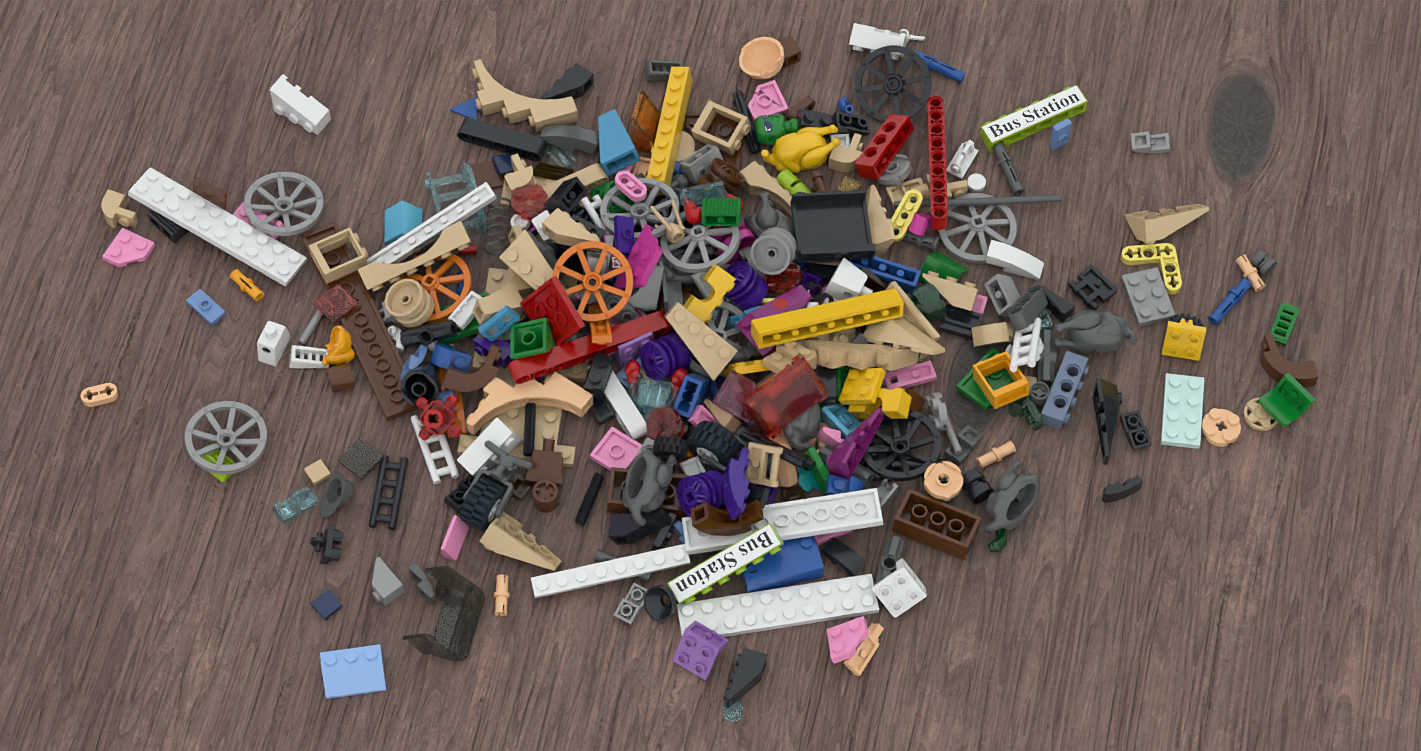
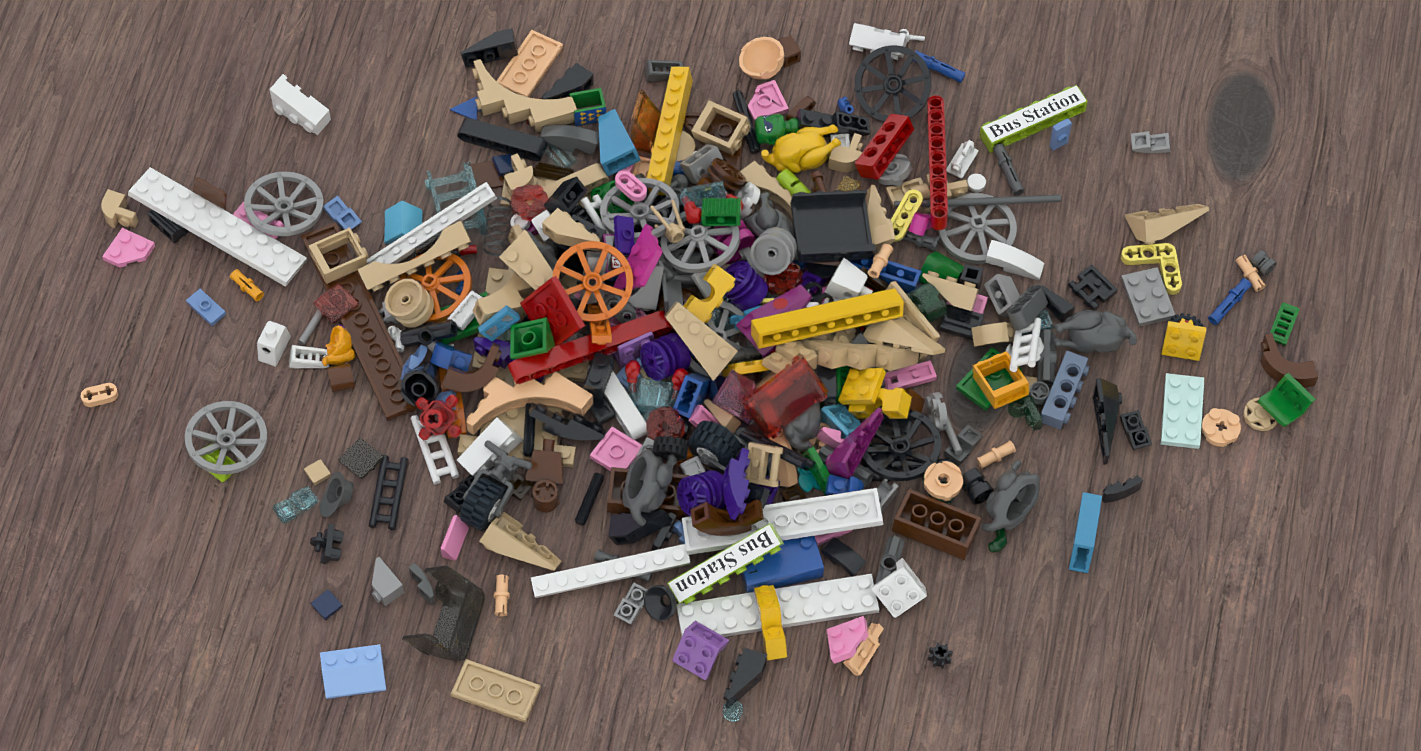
none -> medium blue slope [323,196,362,230]
none -> tan tile [451,659,541,723]
none -> black slope [461,28,518,68]
none -> light nougat tile [497,30,563,98]
none -> black slope [529,402,605,440]
none -> green piece [570,88,606,126]
none -> white plate [734,182,760,219]
none -> yellow arch [754,585,787,660]
none -> light nougat pin [868,244,893,278]
none -> black gear [928,643,953,669]
none -> black brick [960,264,983,293]
none -> dark azure slope [1069,492,1102,573]

